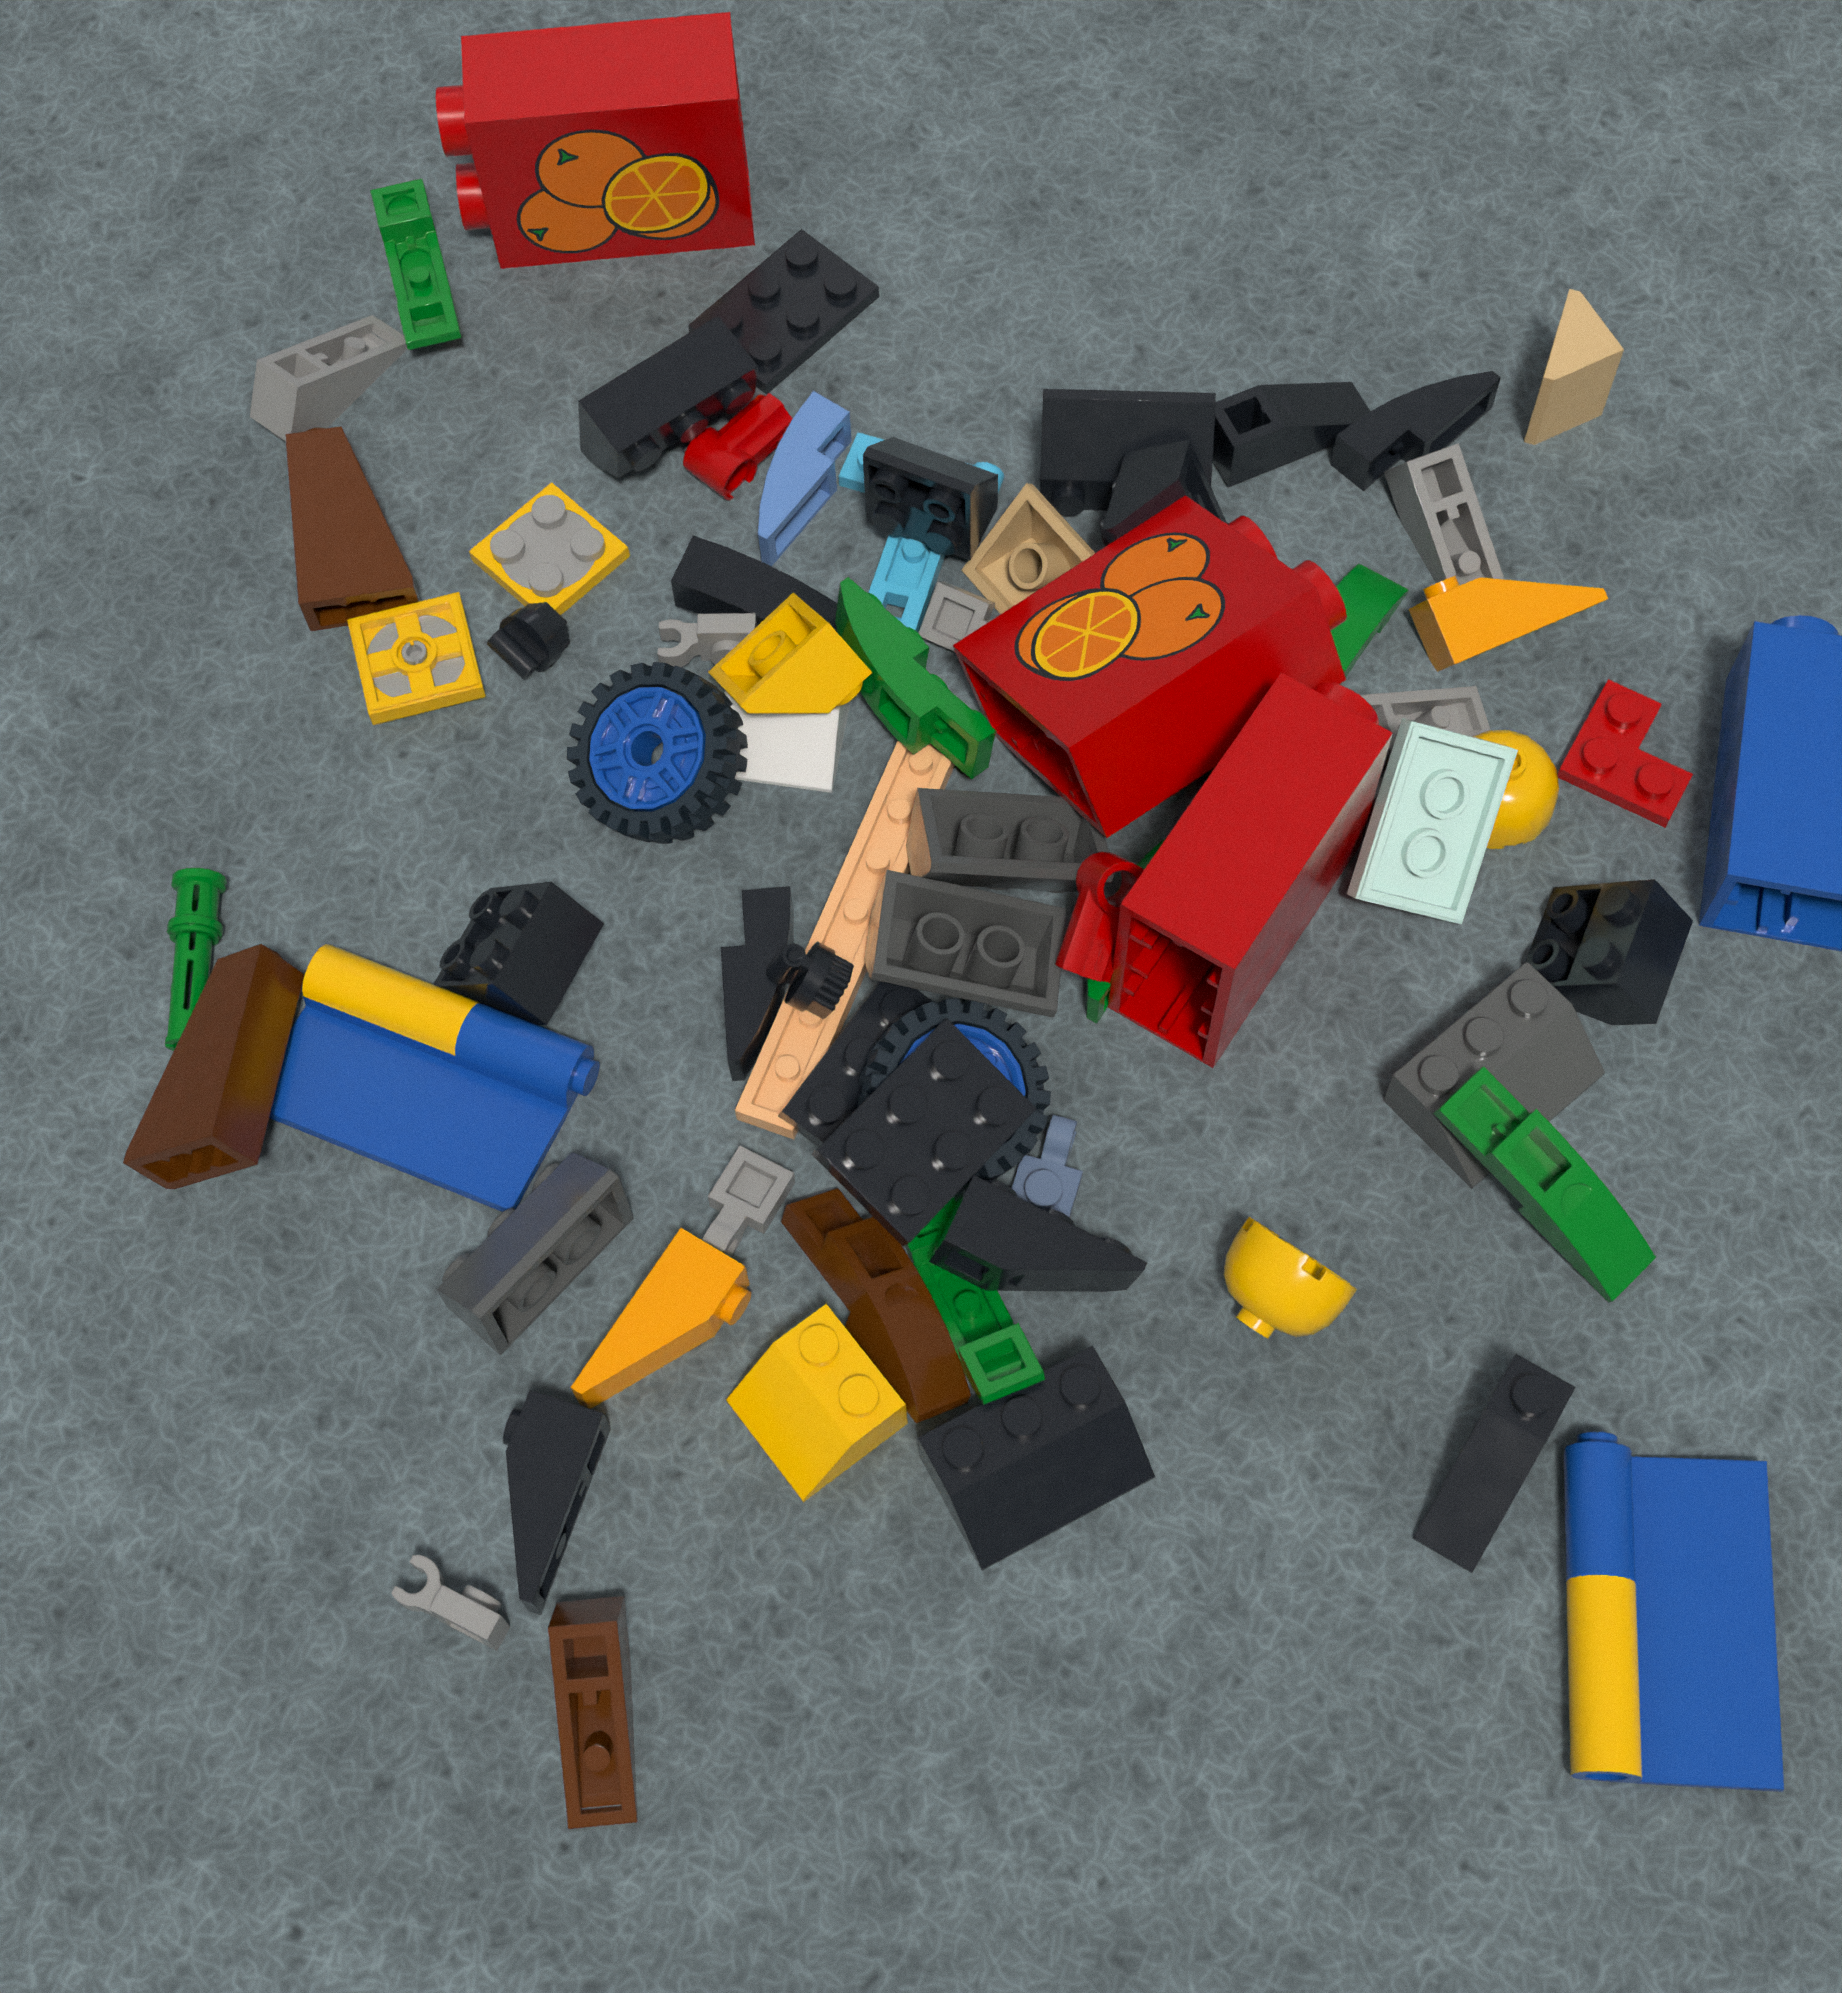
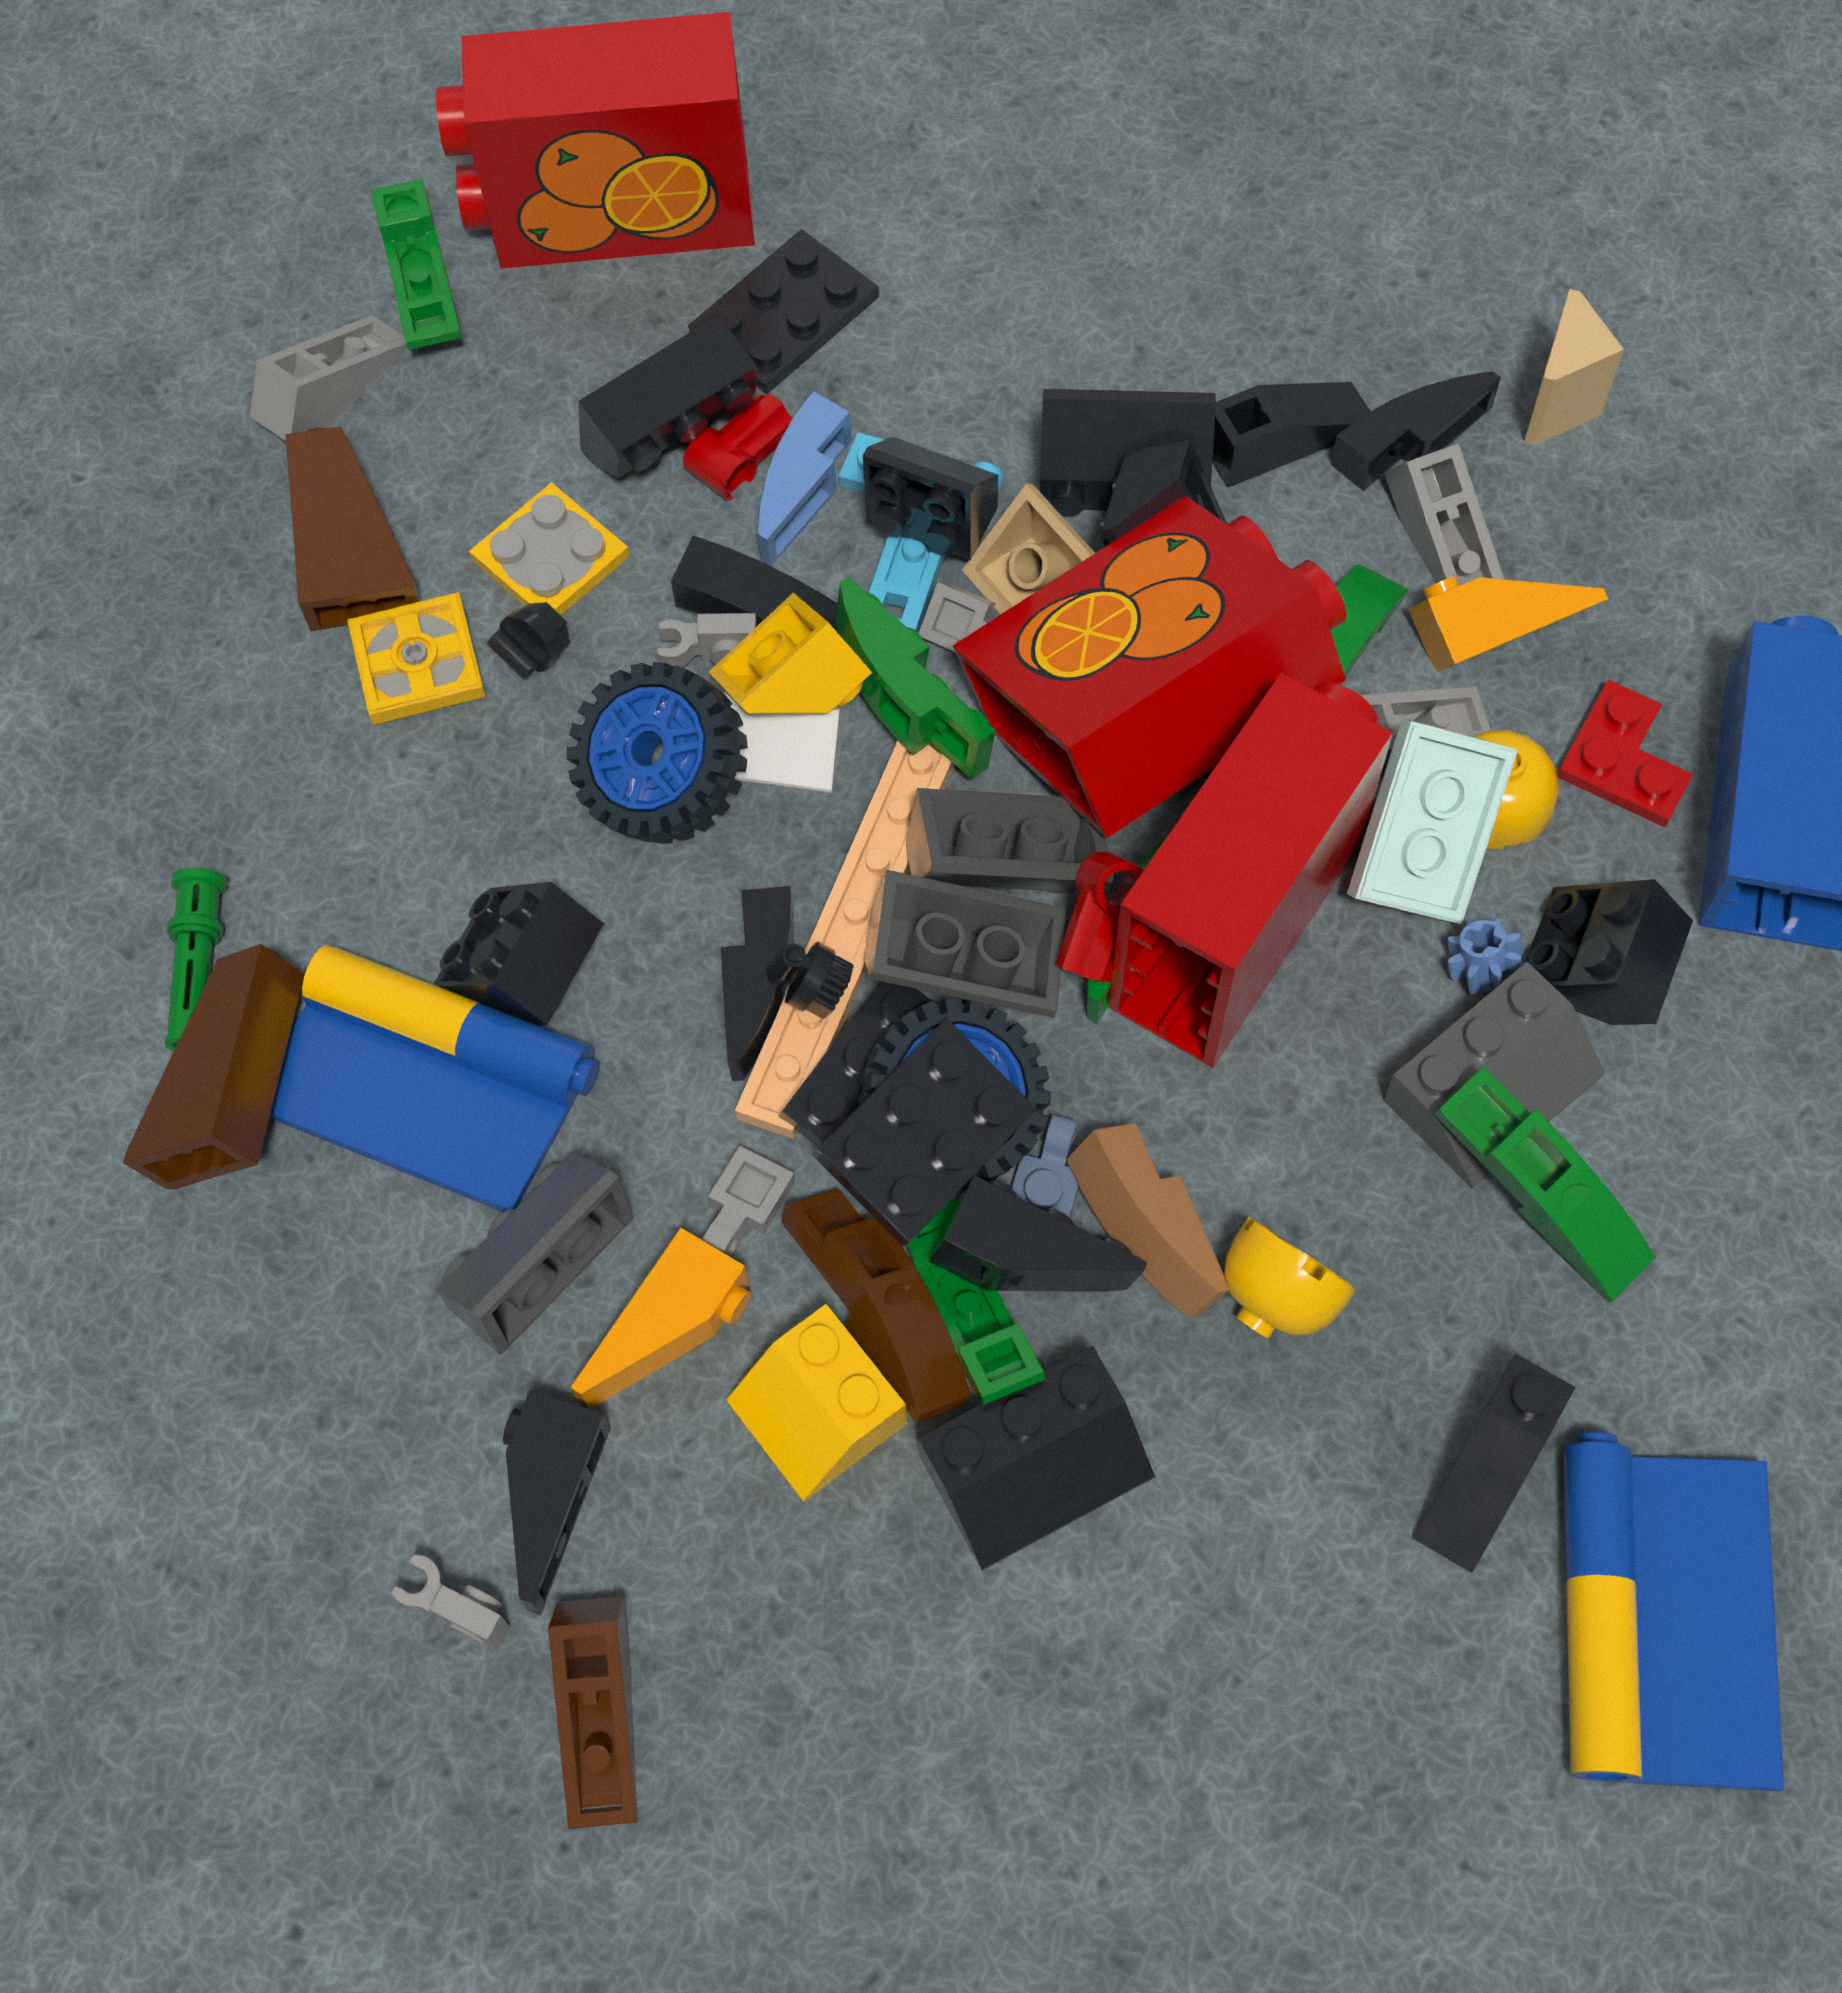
none -> medium nougat slope [1066,1123,1230,1318]
none -> medium blue gear [1447,918,1523,995]

